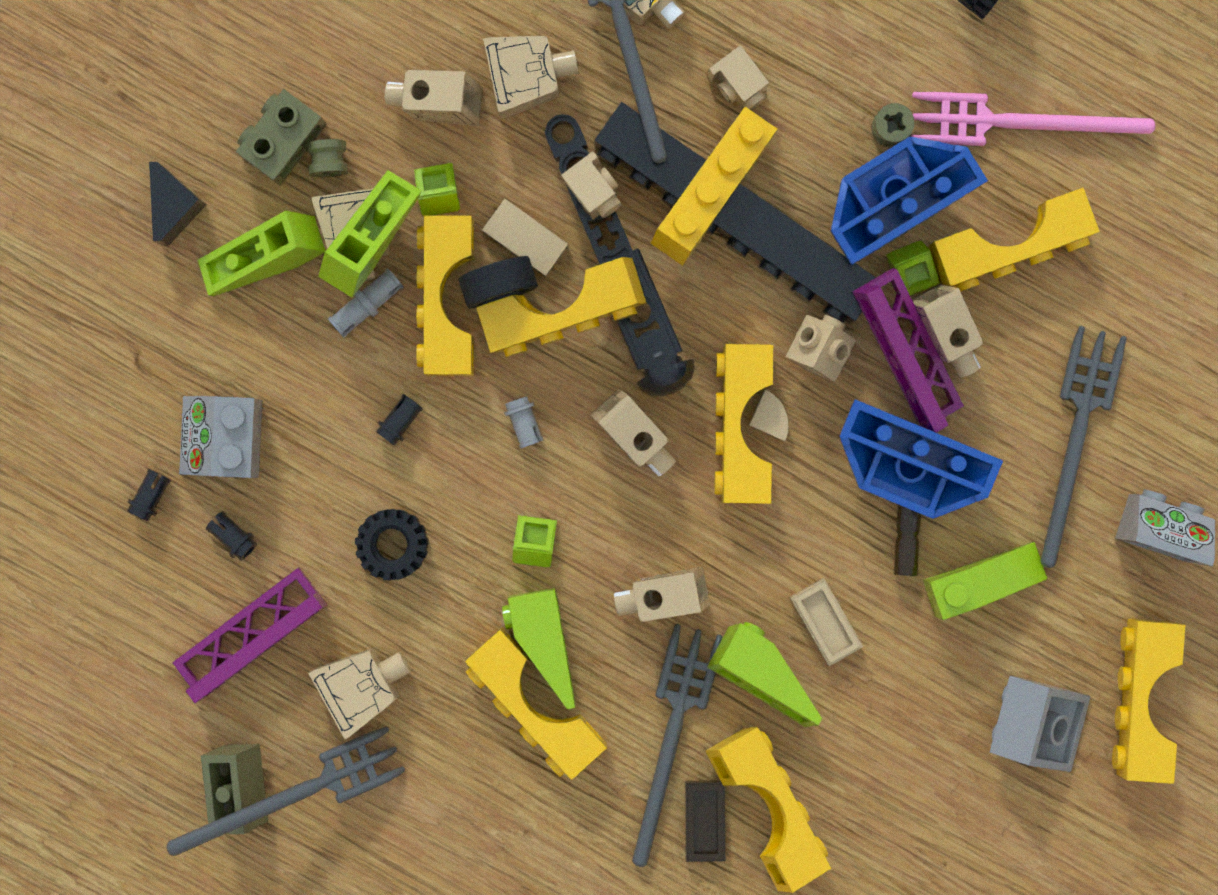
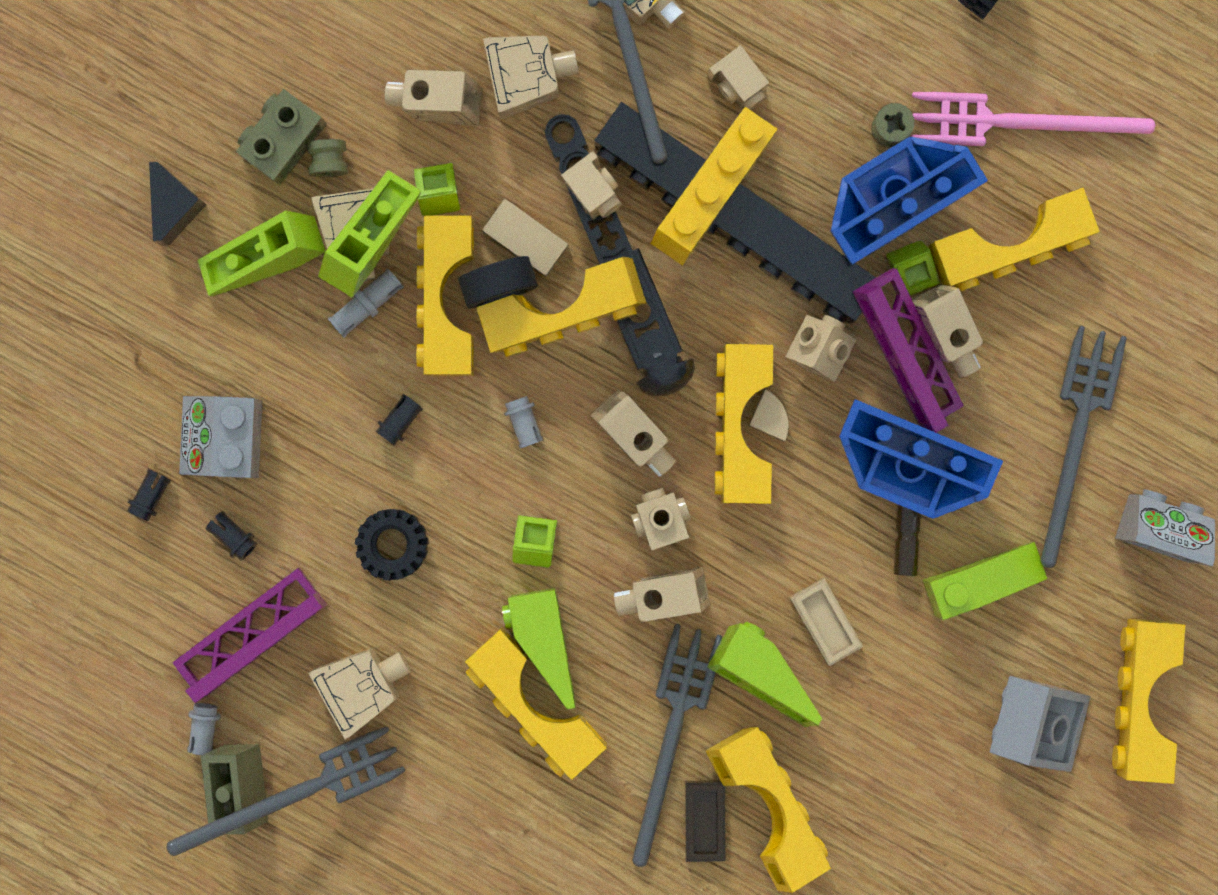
none -> light grey pin [187,703,221,755]
none -> tan brick [631,487,691,551]

